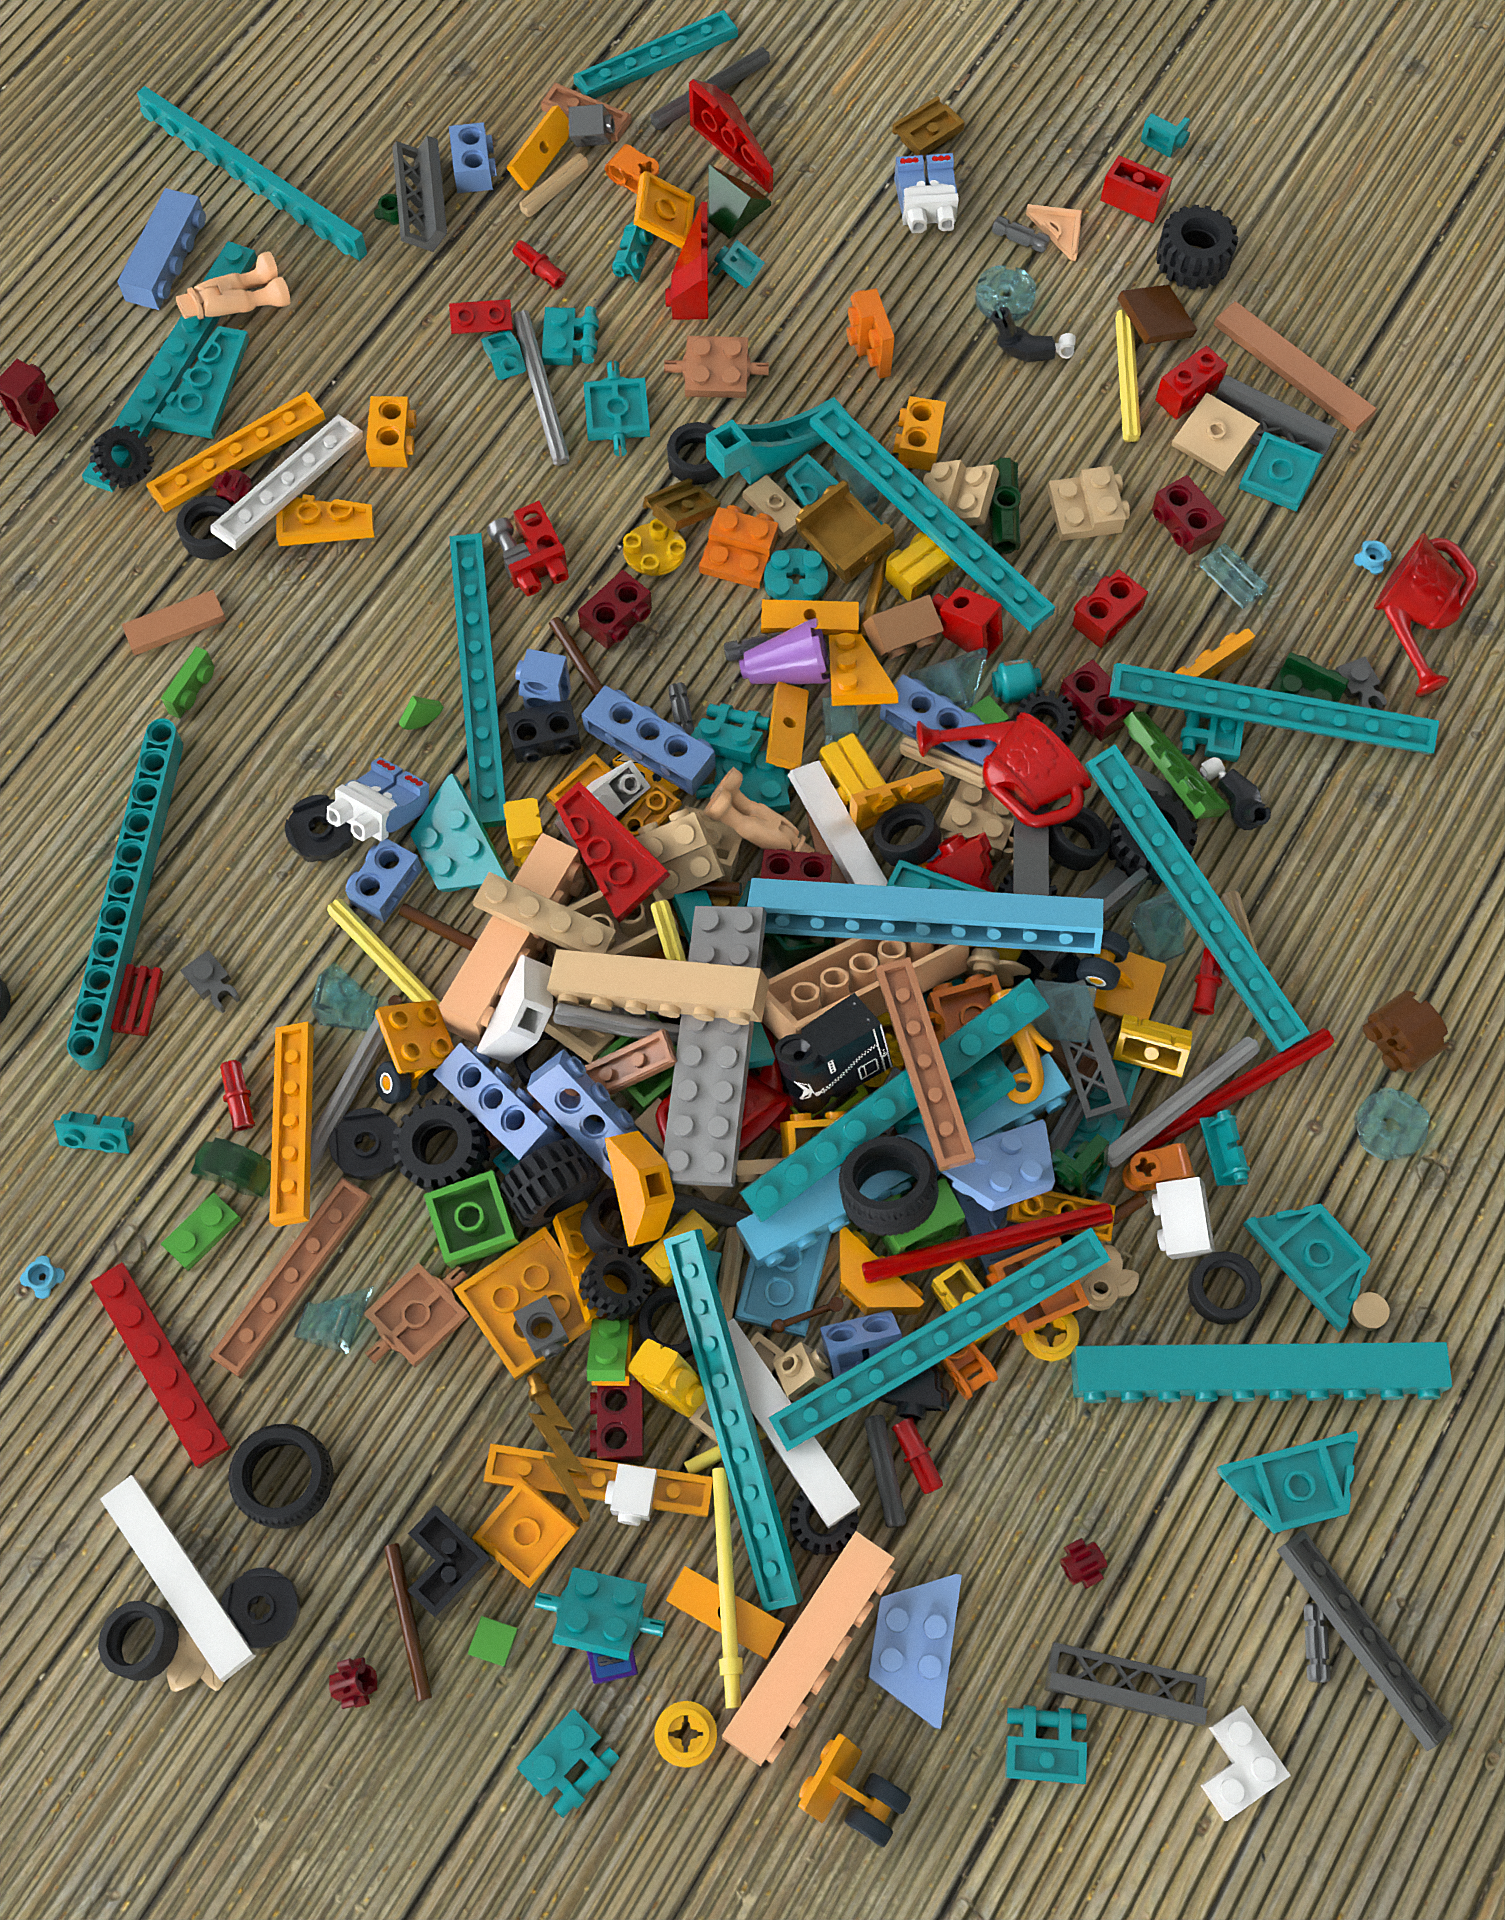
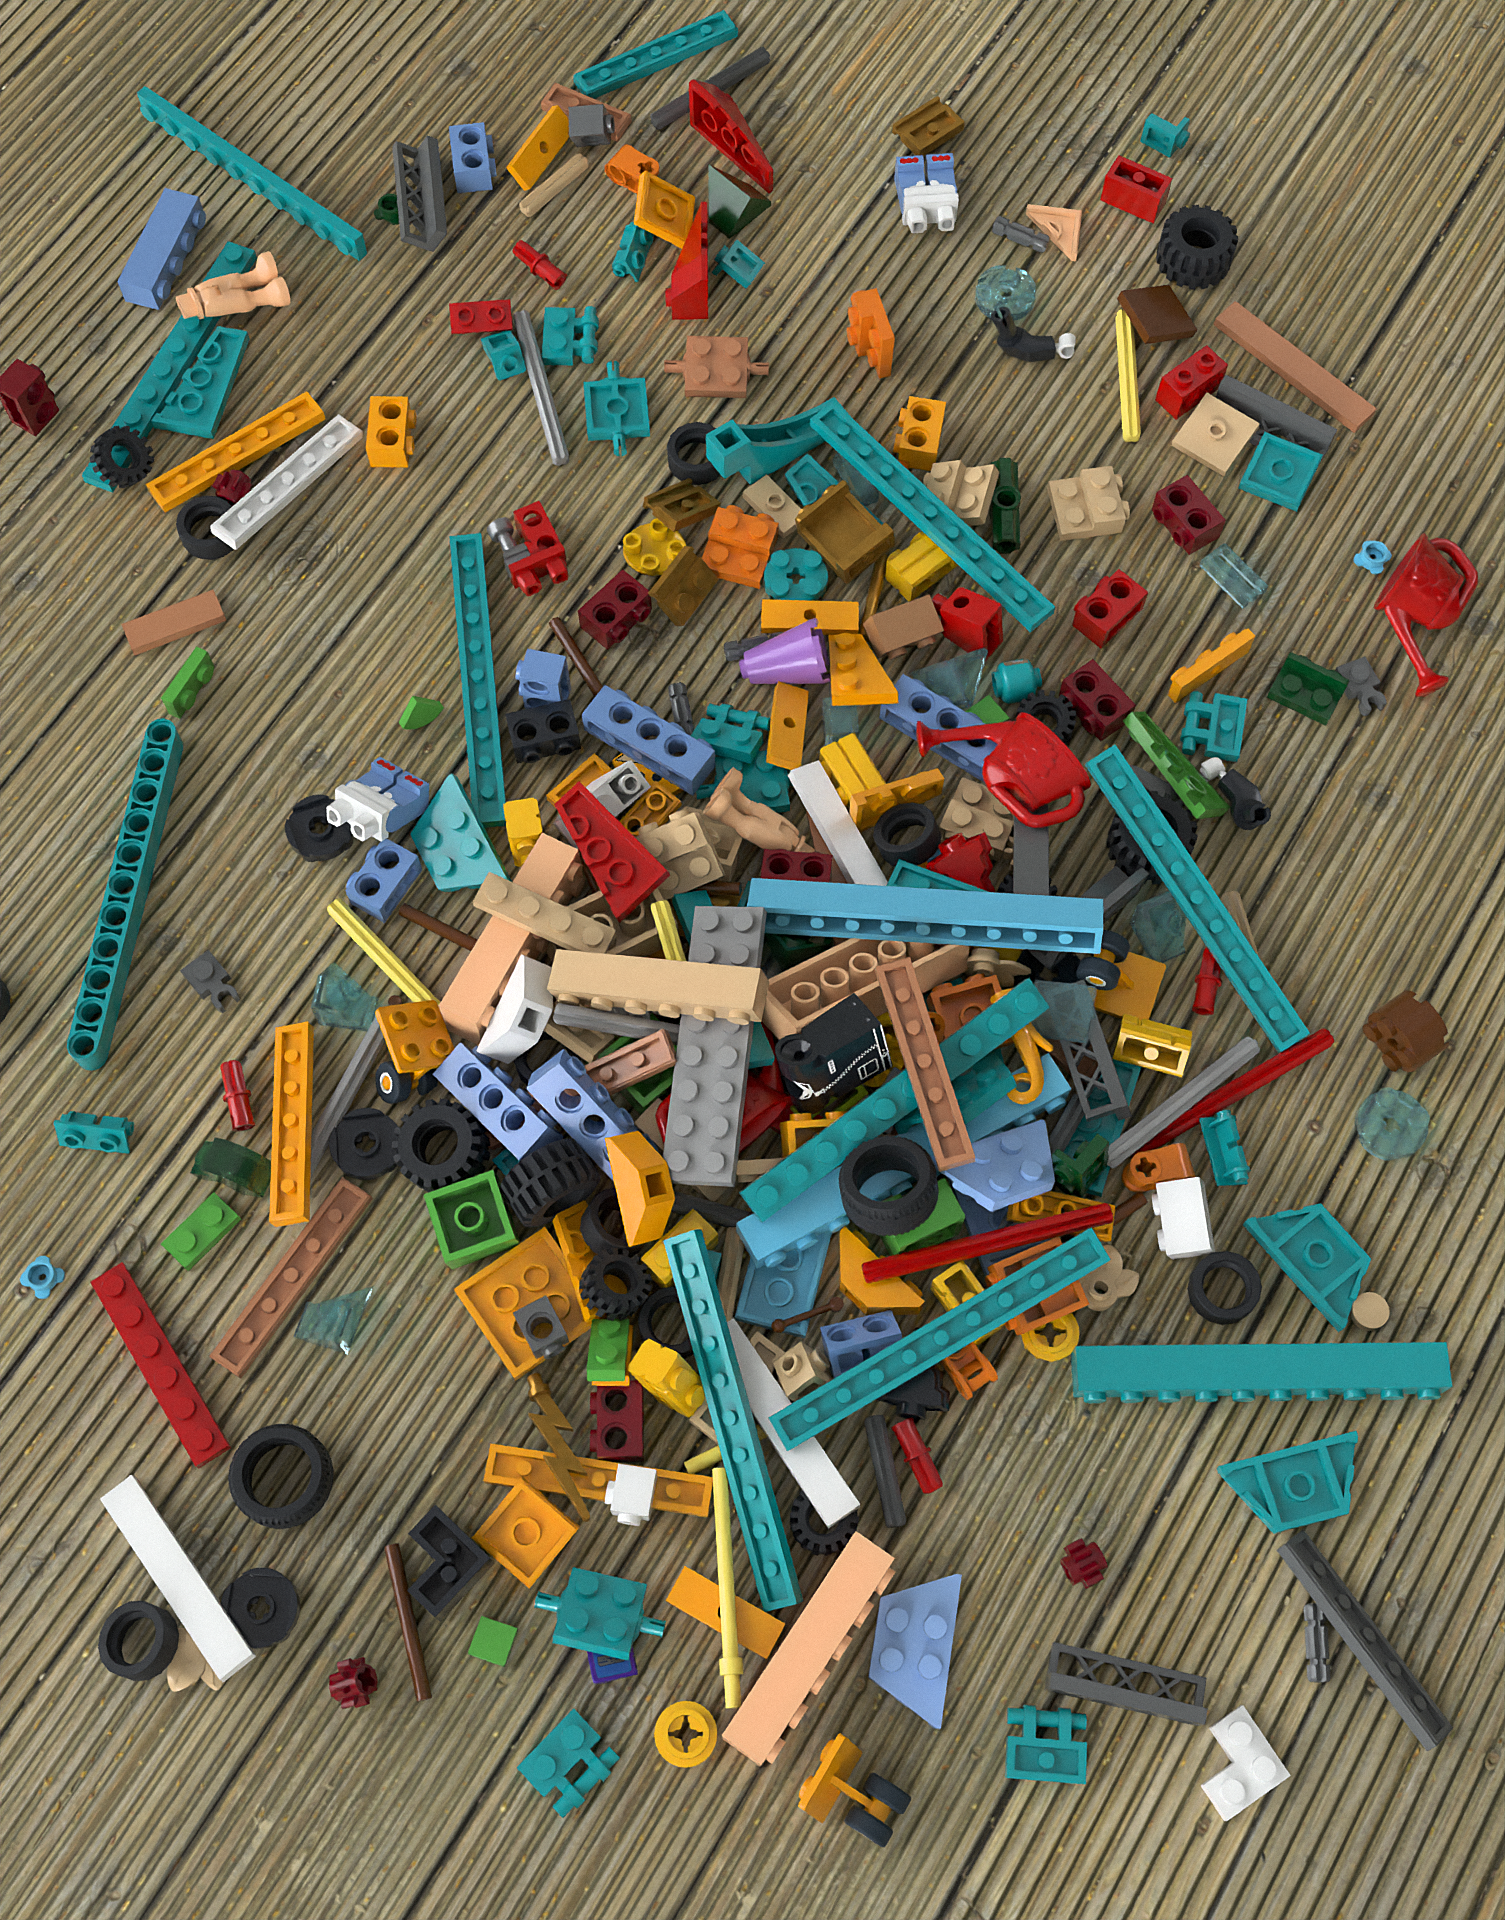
red tile [111,964,164,1037] -> none
light orange wing [276,494,375,546] -> none
nougat plate [364,1262,469,1368] -> none
tan axle [899,736,986,788] -> none
black tyre [1049,806,1111,871] -> none
teal plate [1109,663,1439,754] -> none
none -> pearl gold plate [648,546,719,626]

